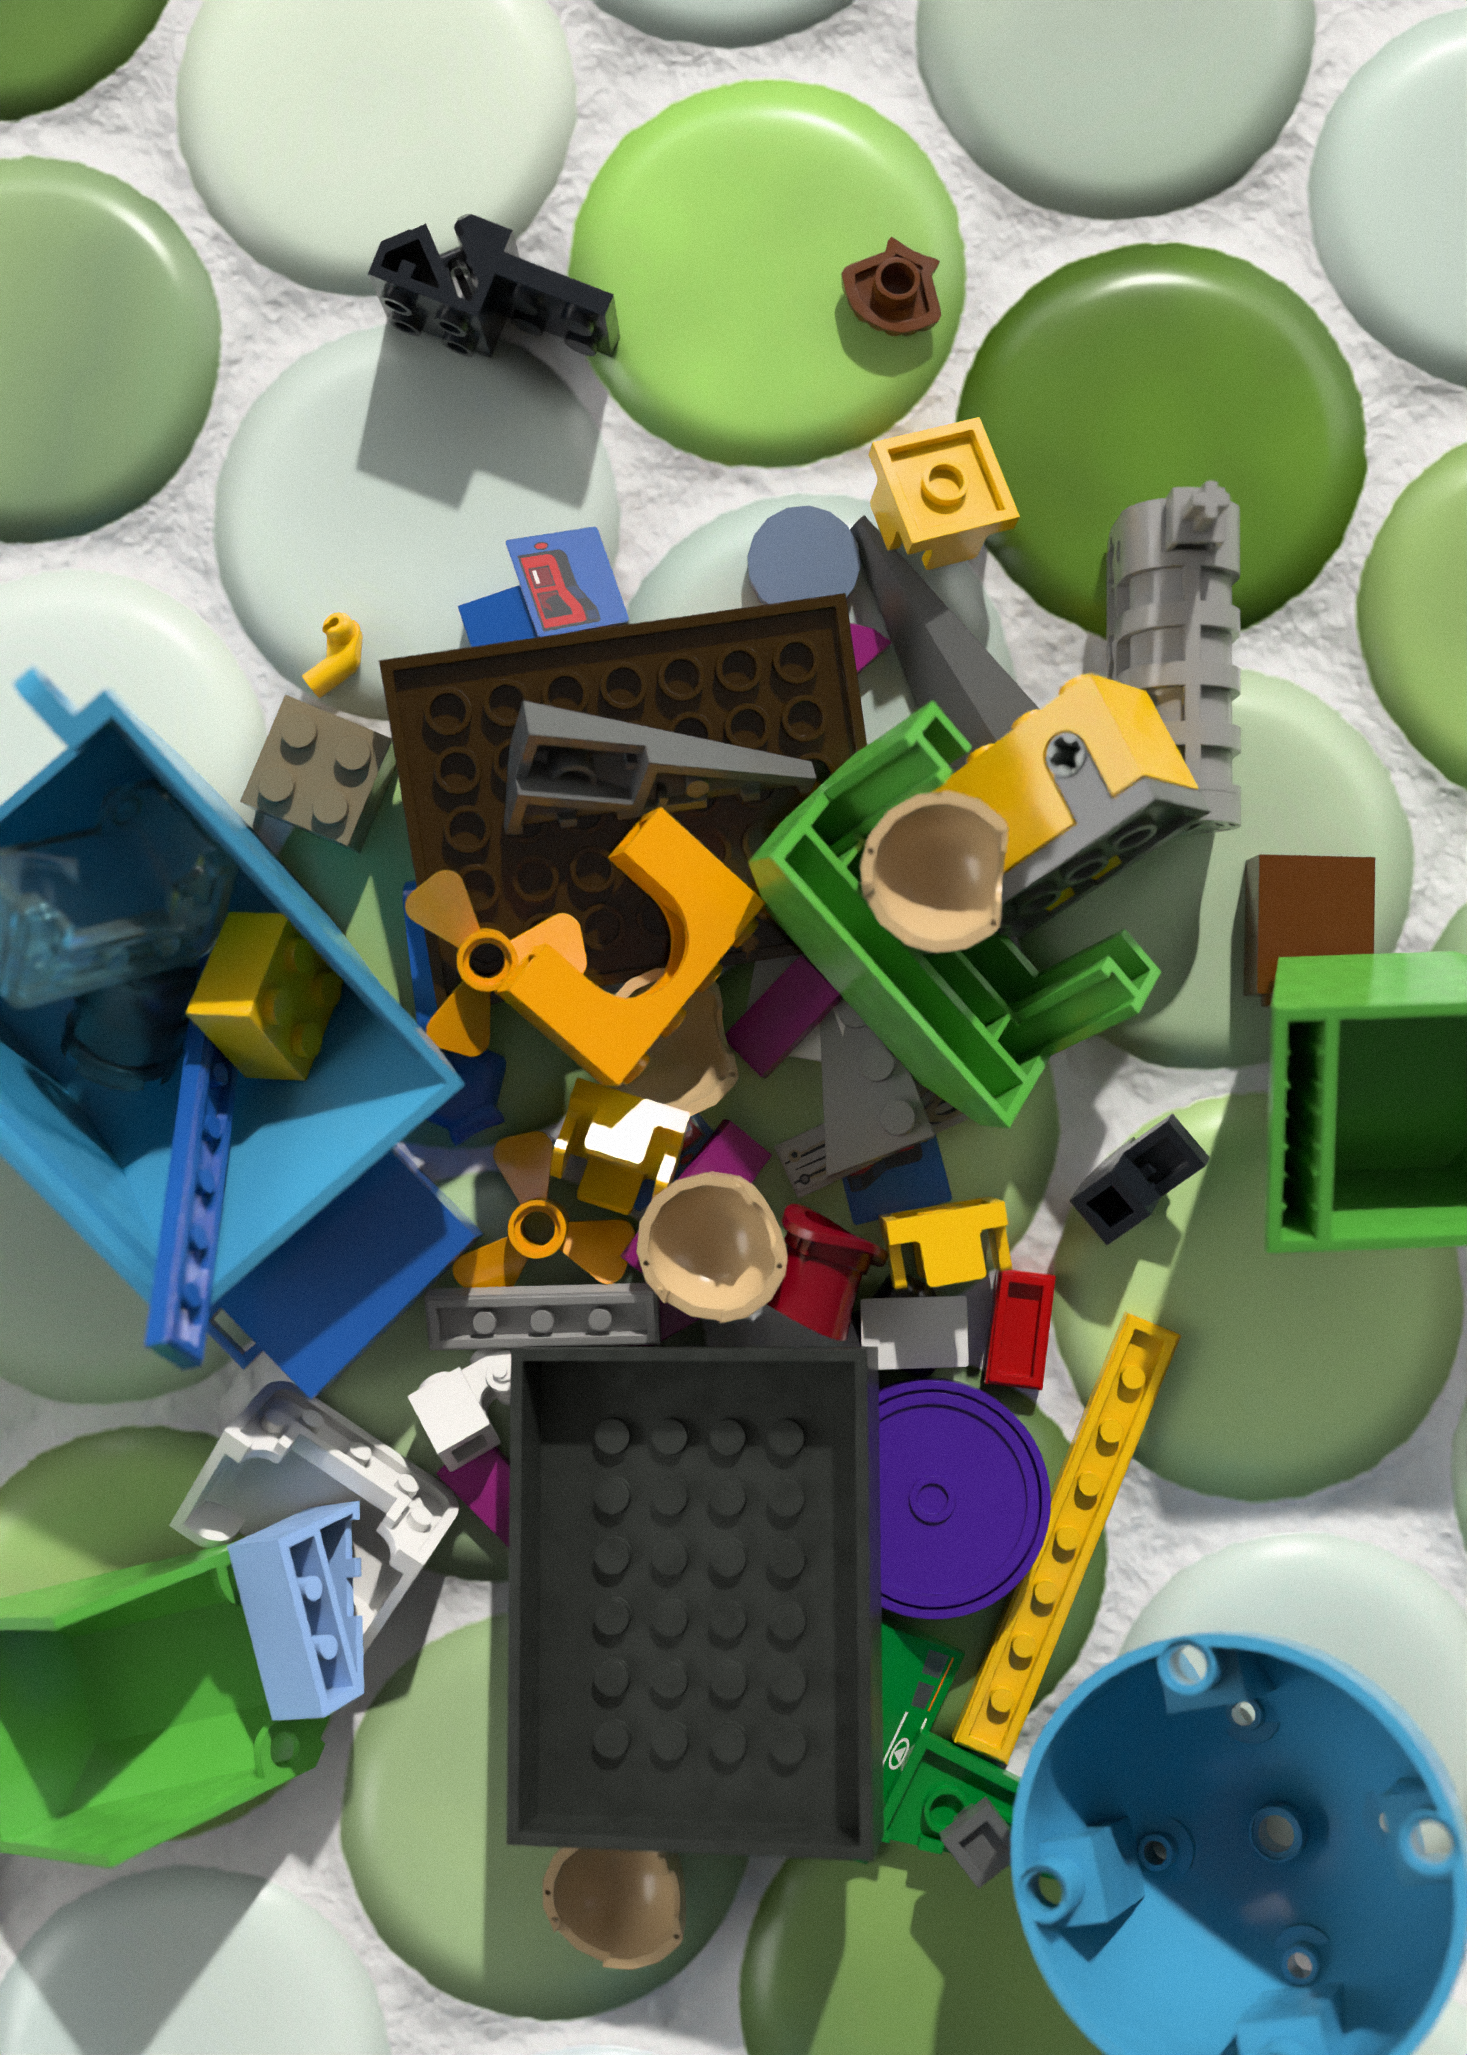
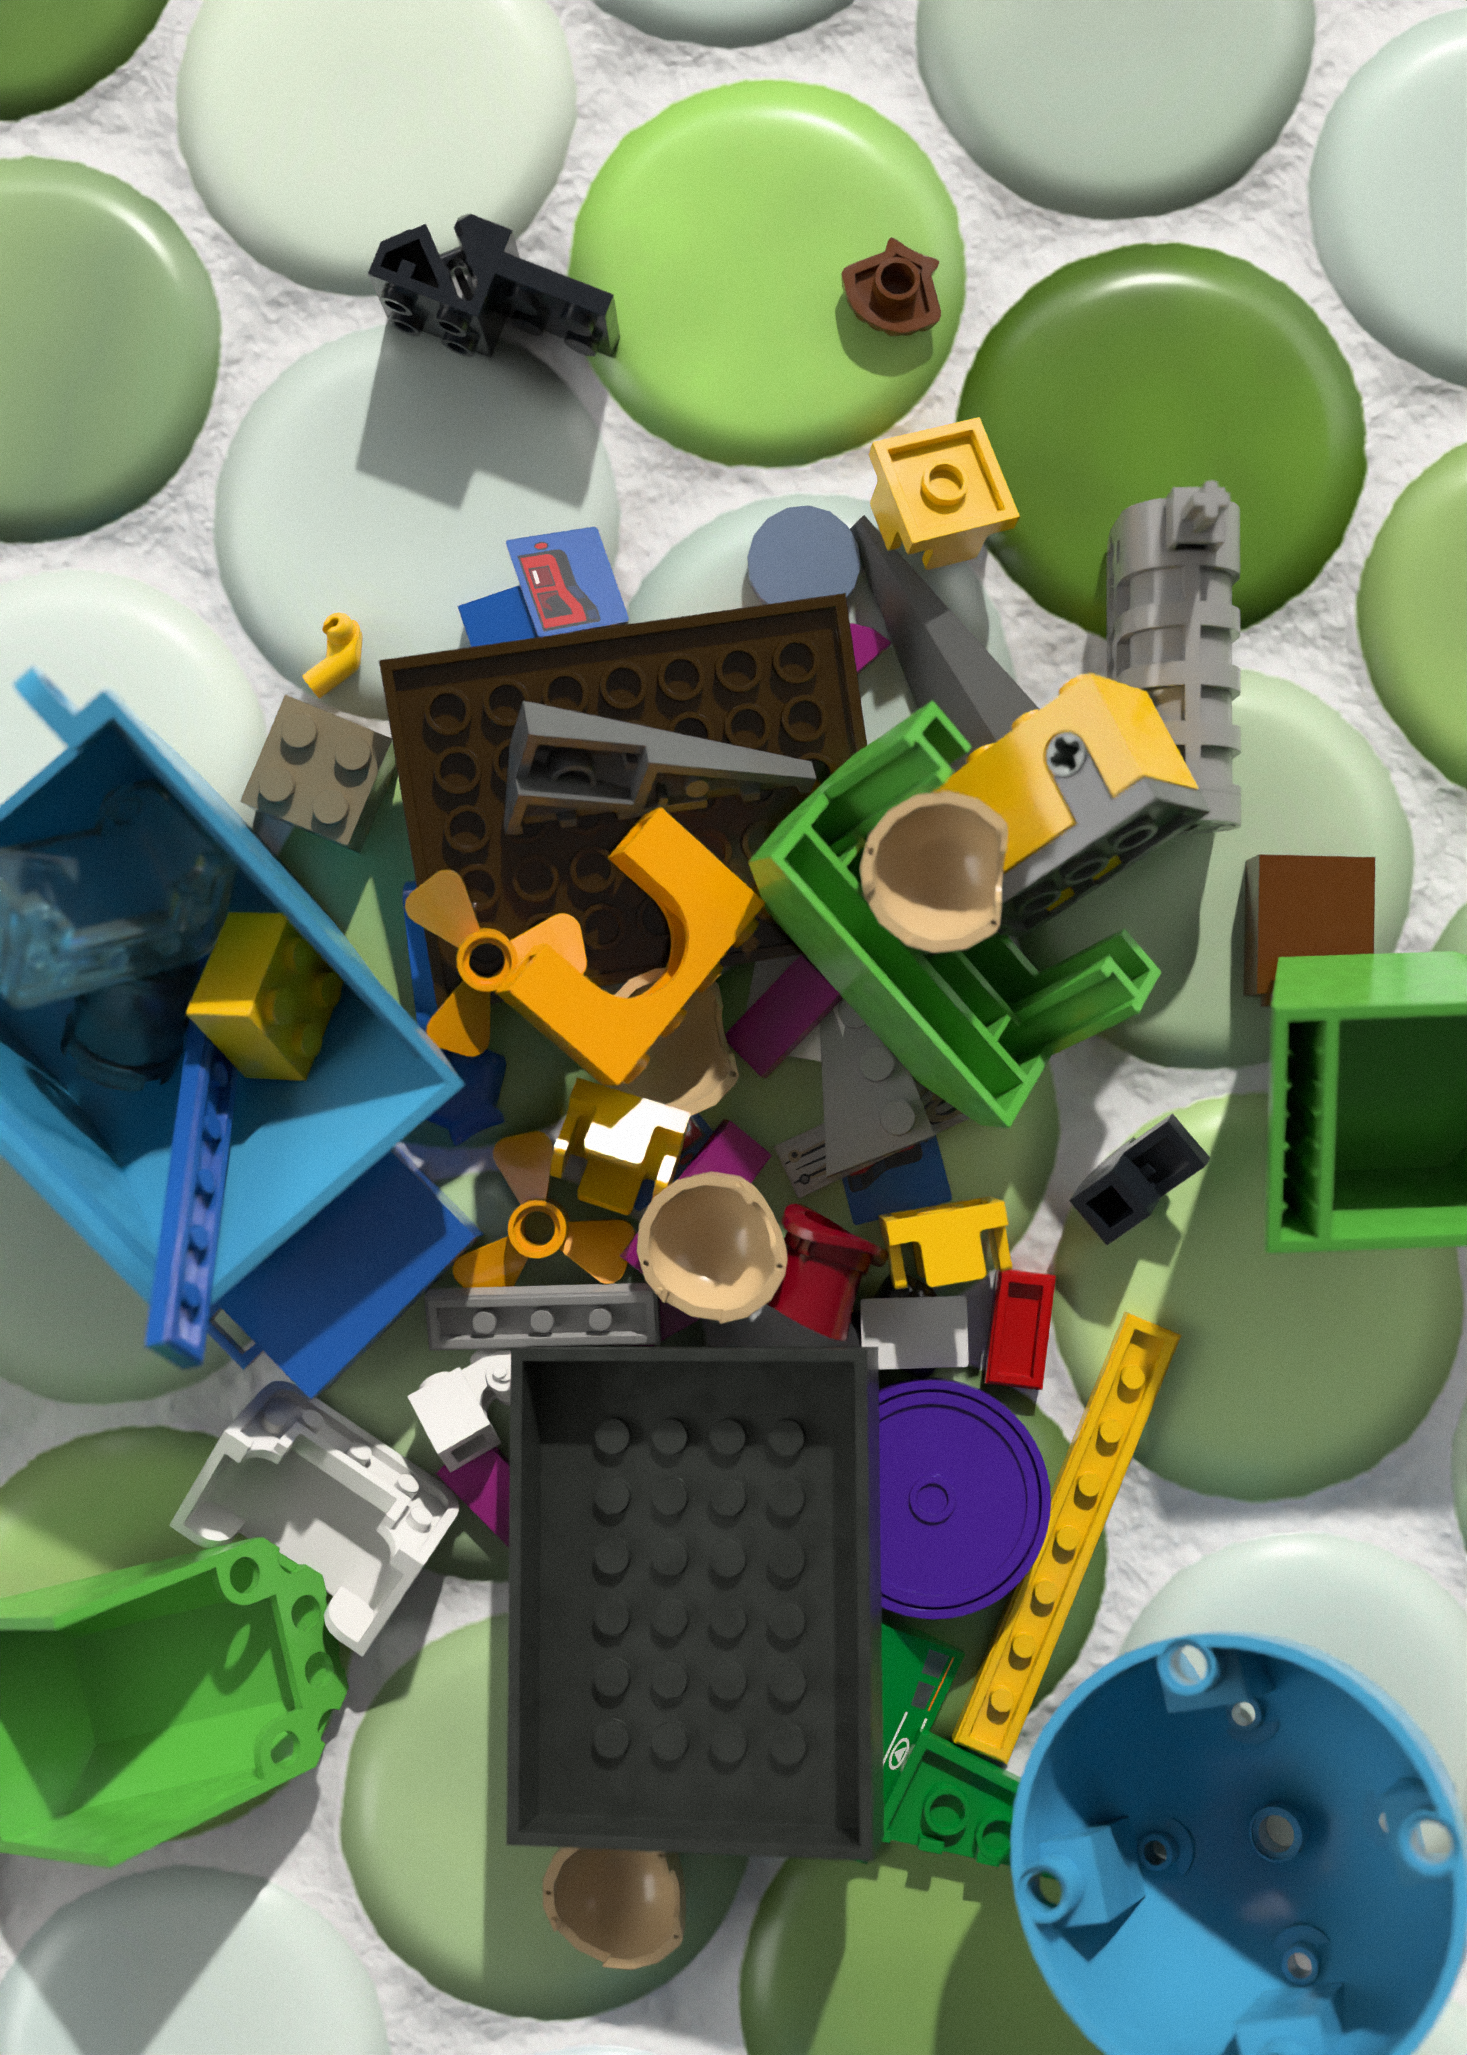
light blue wedge [227,1501,364,1721] -> none
dark grey tile [939,1796,1012,1889] -> none

